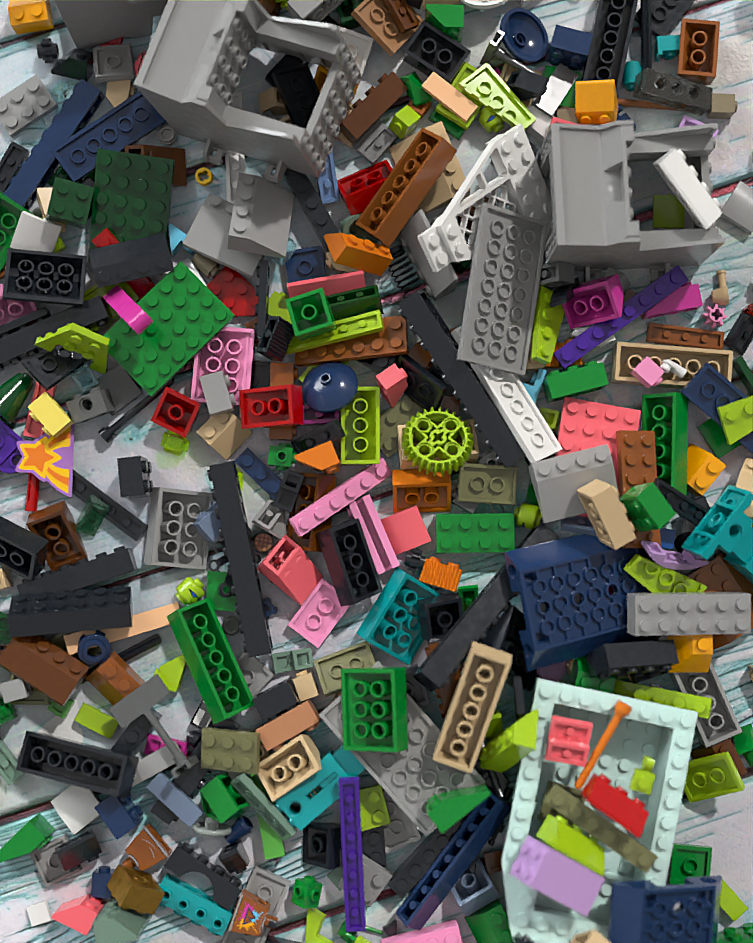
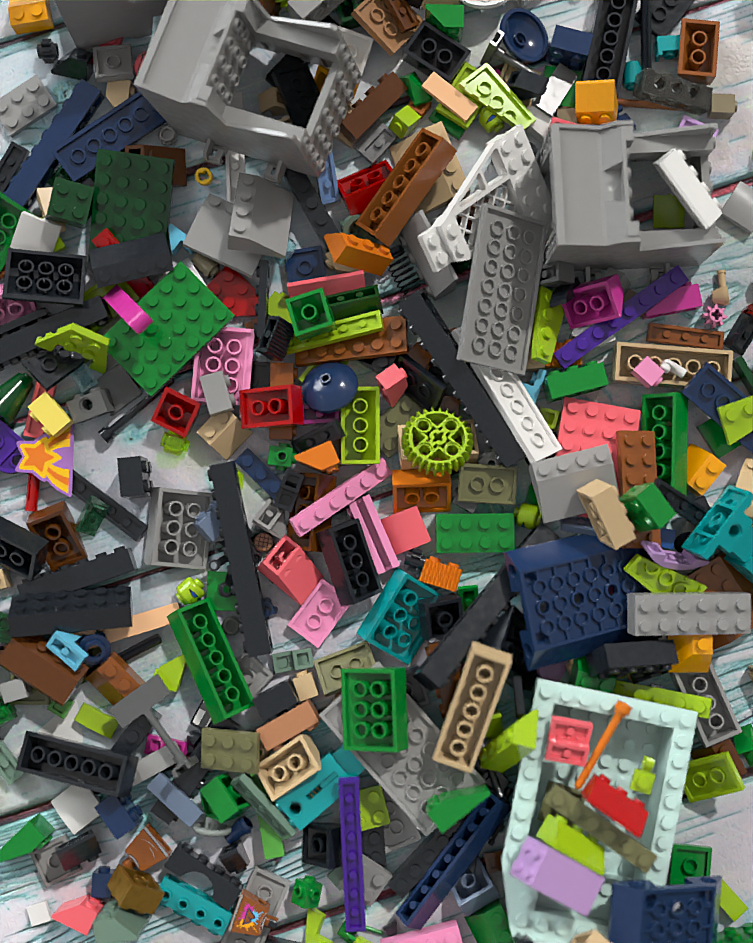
none -> medium azure slope [46,631,88,671]

